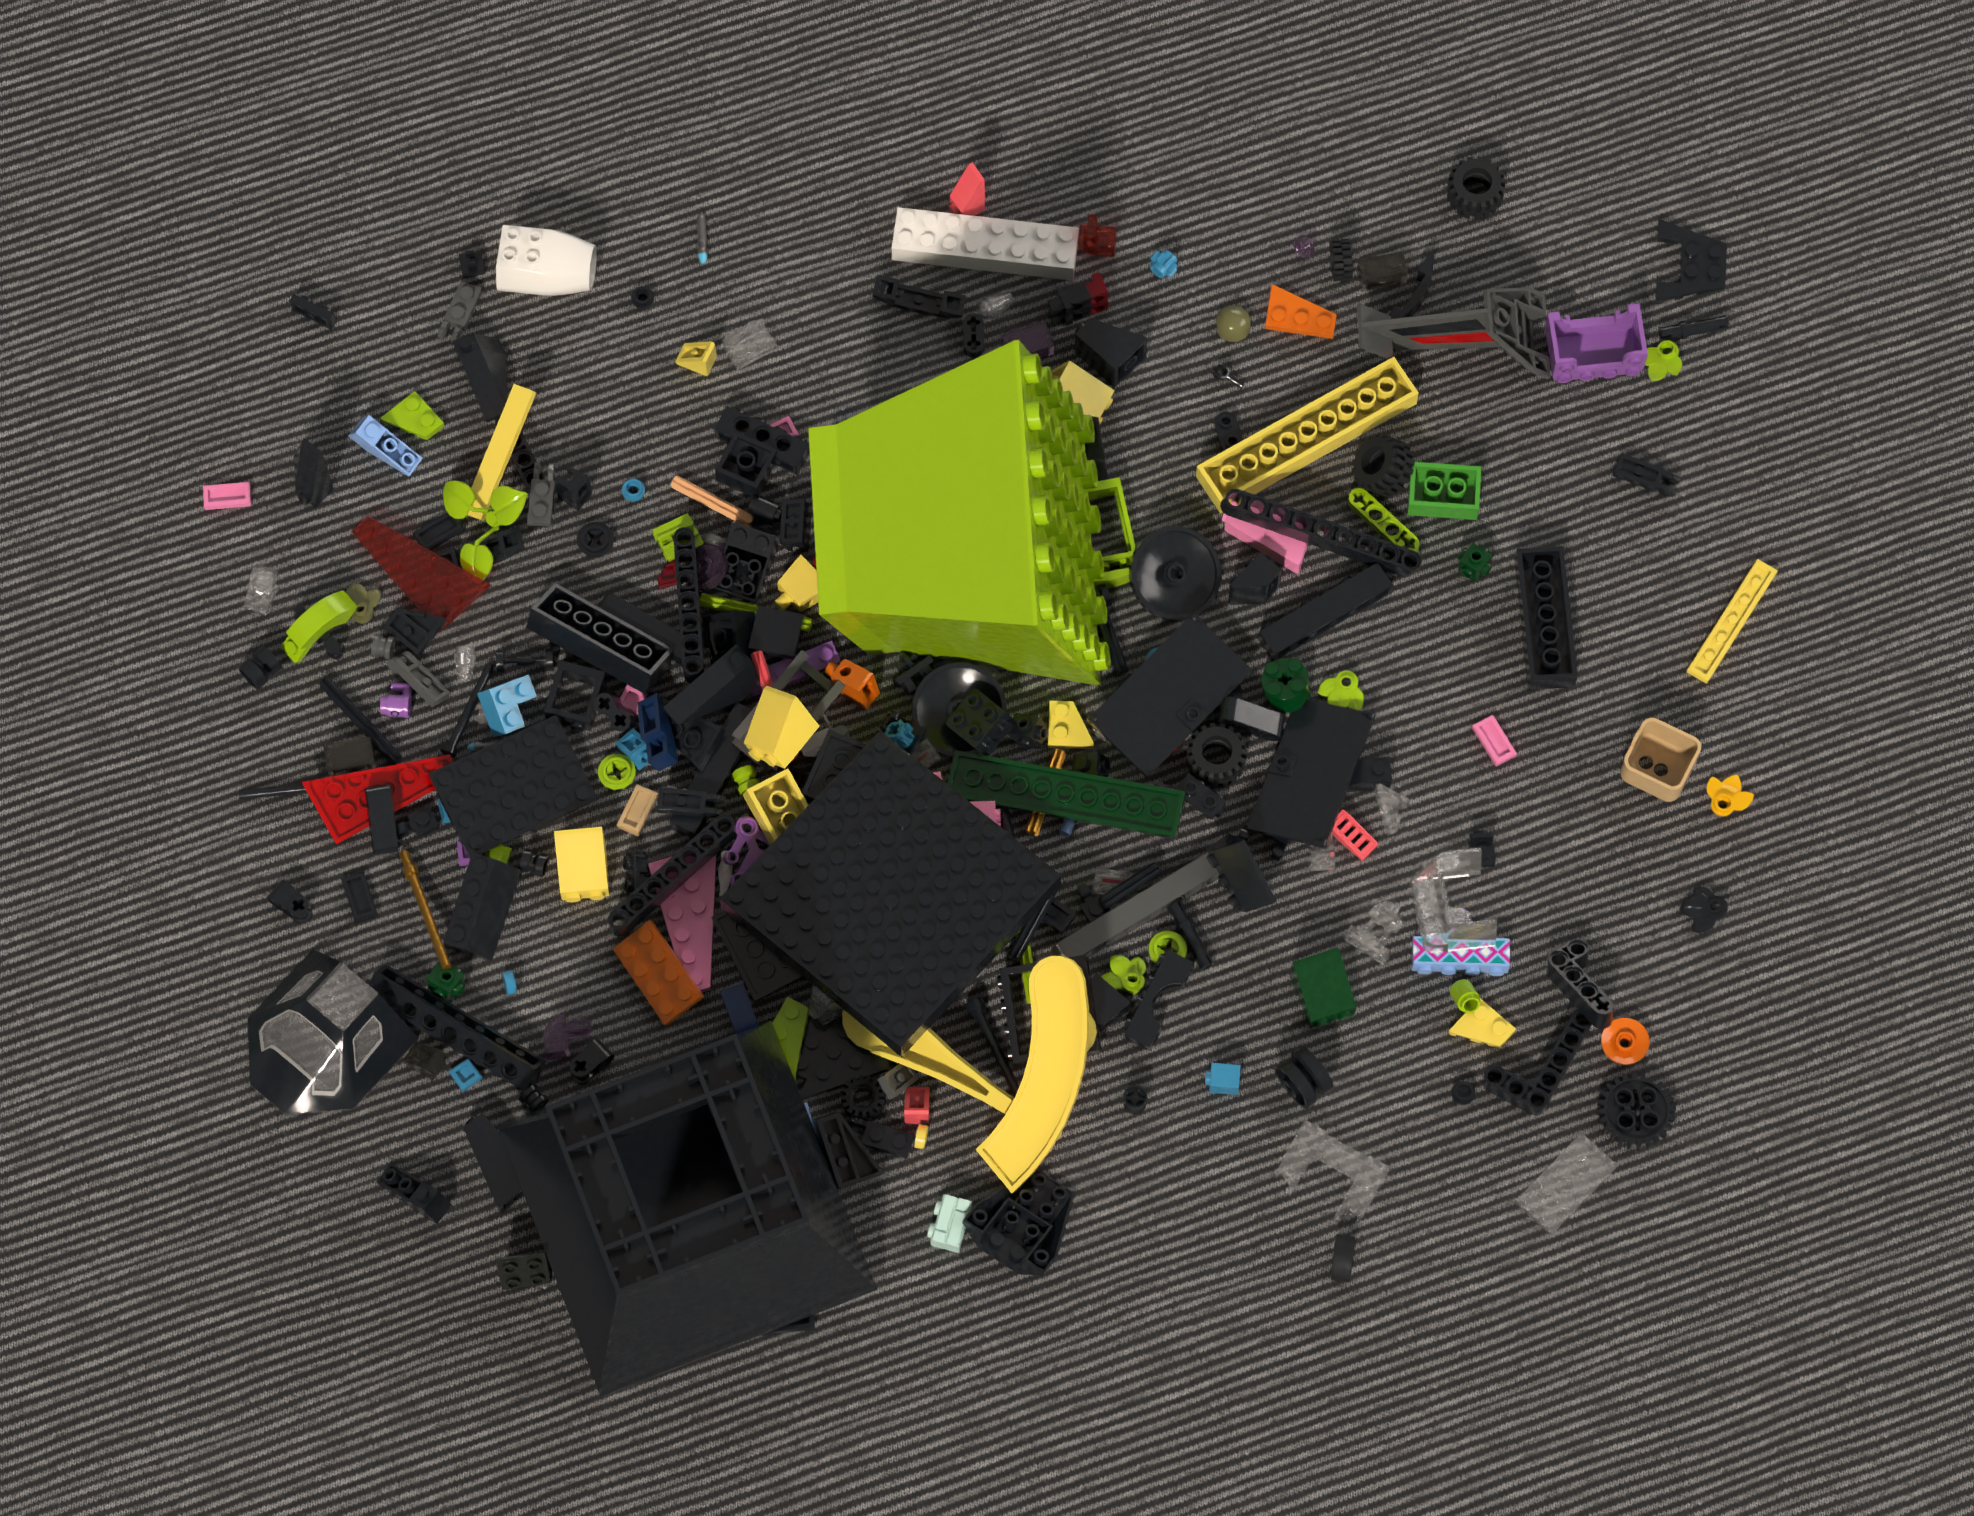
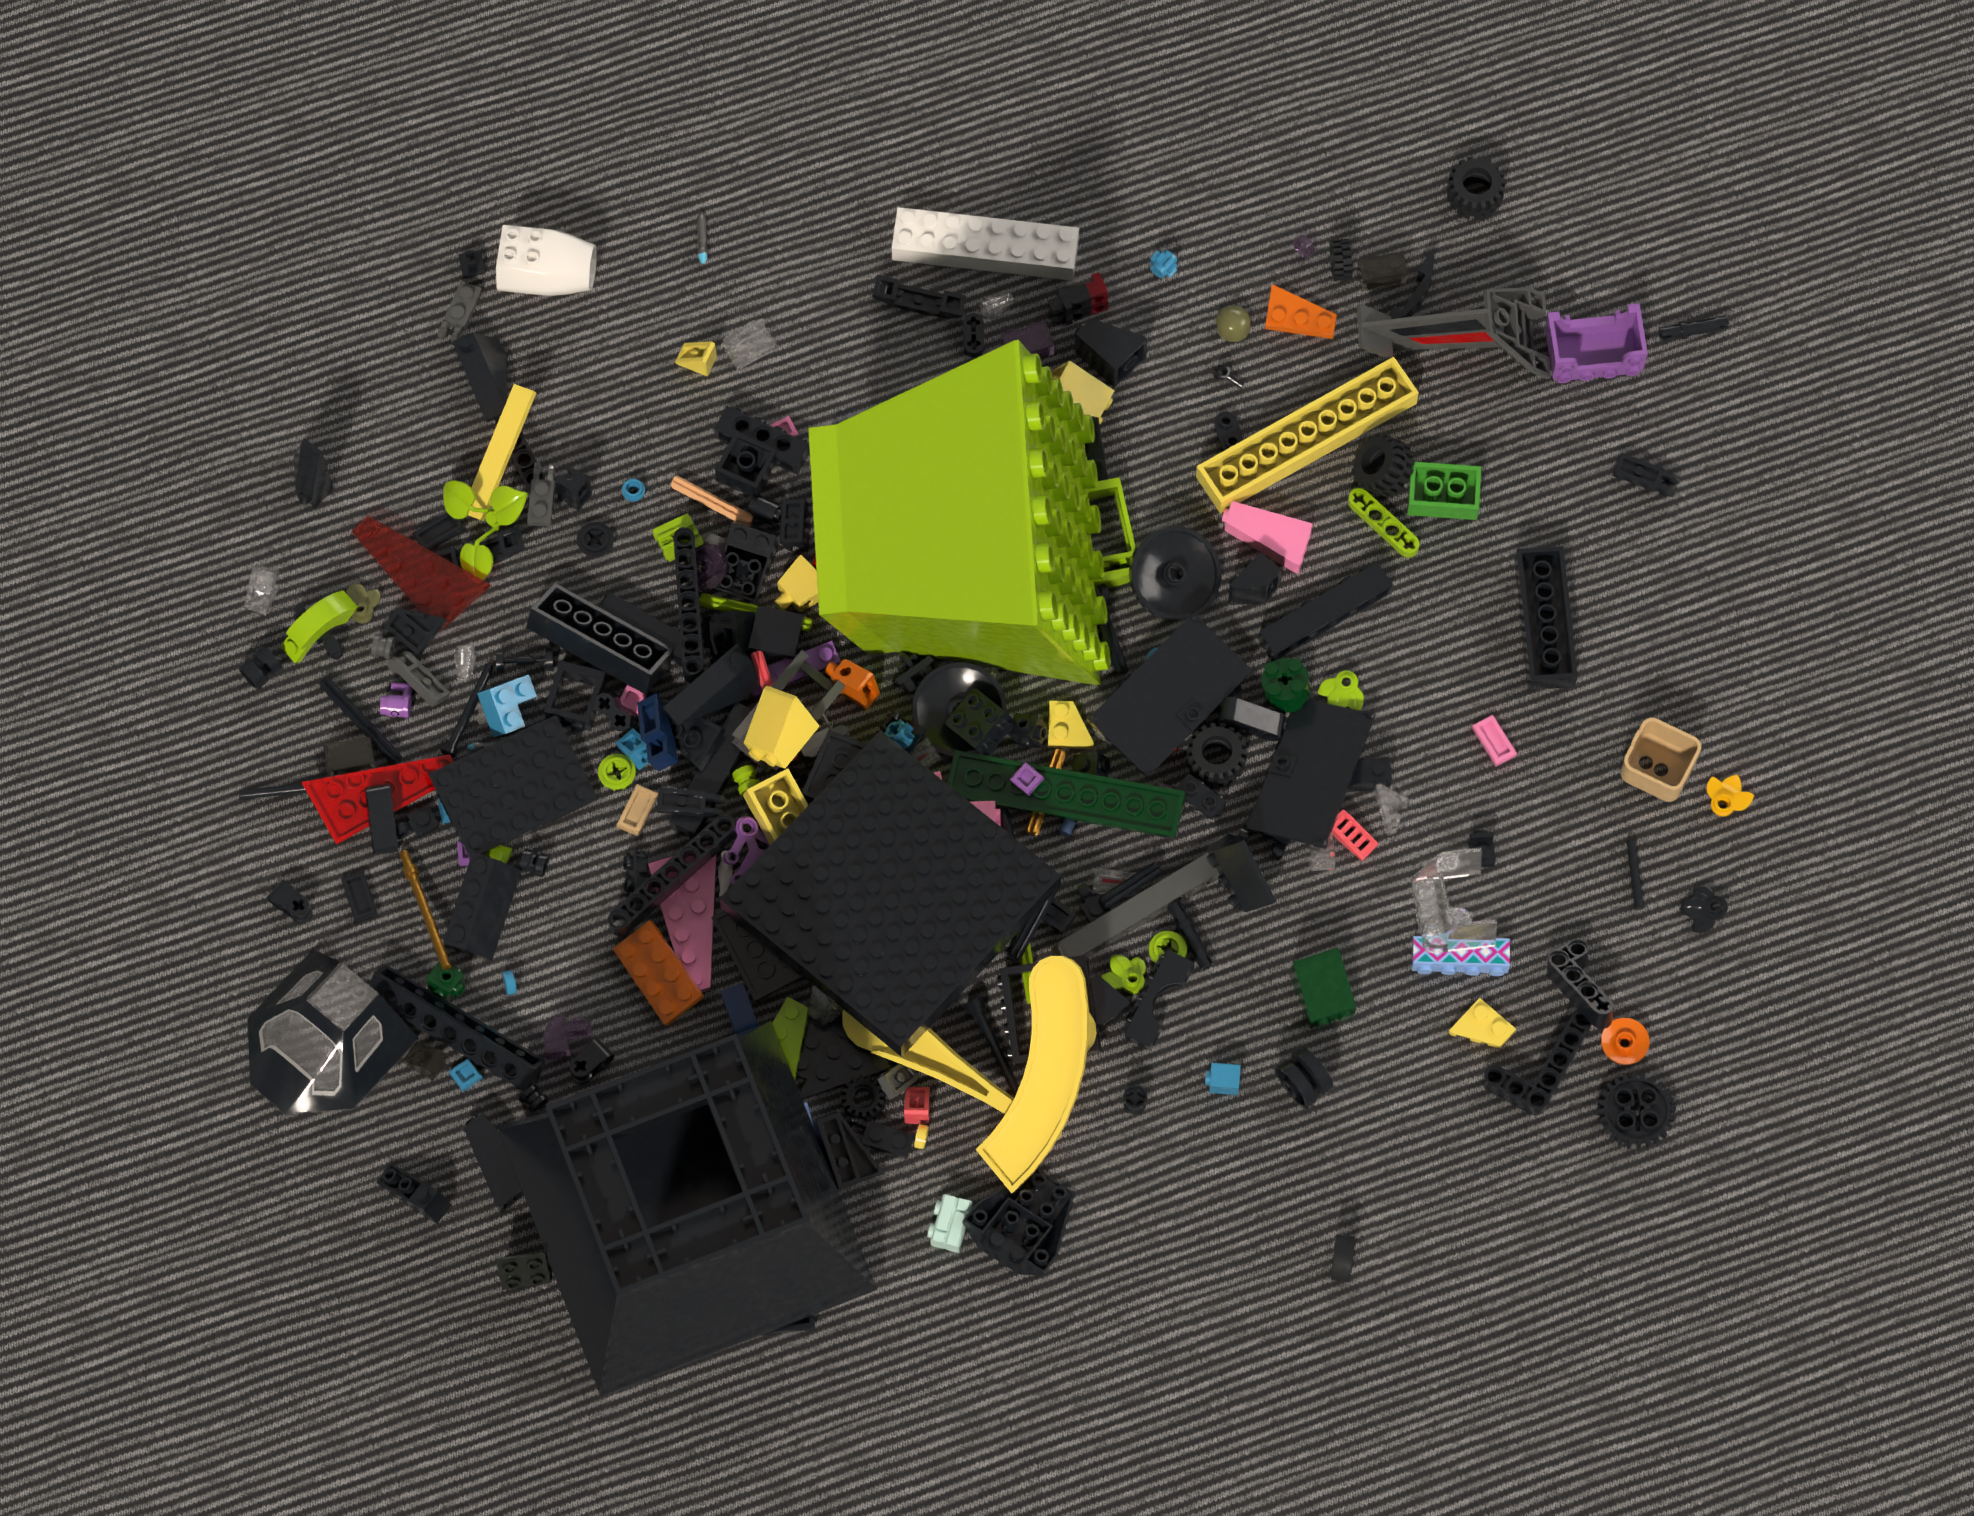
bright pink tile [203,482,251,510] -> none
black plate [289,294,336,330] -> none
light blue slope [348,415,423,477] -> none
lime wing [380,391,445,440] -> none
light yellow slope [554,827,610,903] -> none
black plate [631,286,654,309] -> none
dark red tile [658,560,677,589] -> none
coral slope [948,162,985,216] -> none
clear red brick [1078,214,1116,257] -> none
black beam [1220,489,1421,577] -> none
clear wedge [1274,1120,1390,1223] -> none
clear tile [1344,900,1404,965] -> none
lime brick [1450,979,1480,1013] -> none
black plate [1451,1081,1476,1105] -> none
dark green brick [1458,543,1493,583] -> none
clear plate [1515,1133,1618,1236] -> none
lime plate [1645,340,1682,381] -> none
black wing [1655,220,1727,304] -> none
light yellow tile [1687,559,1778,684] -> none
none -> medium lavender tile [1010,762,1044,796]
none -> black bar [1626,839,1644,910]

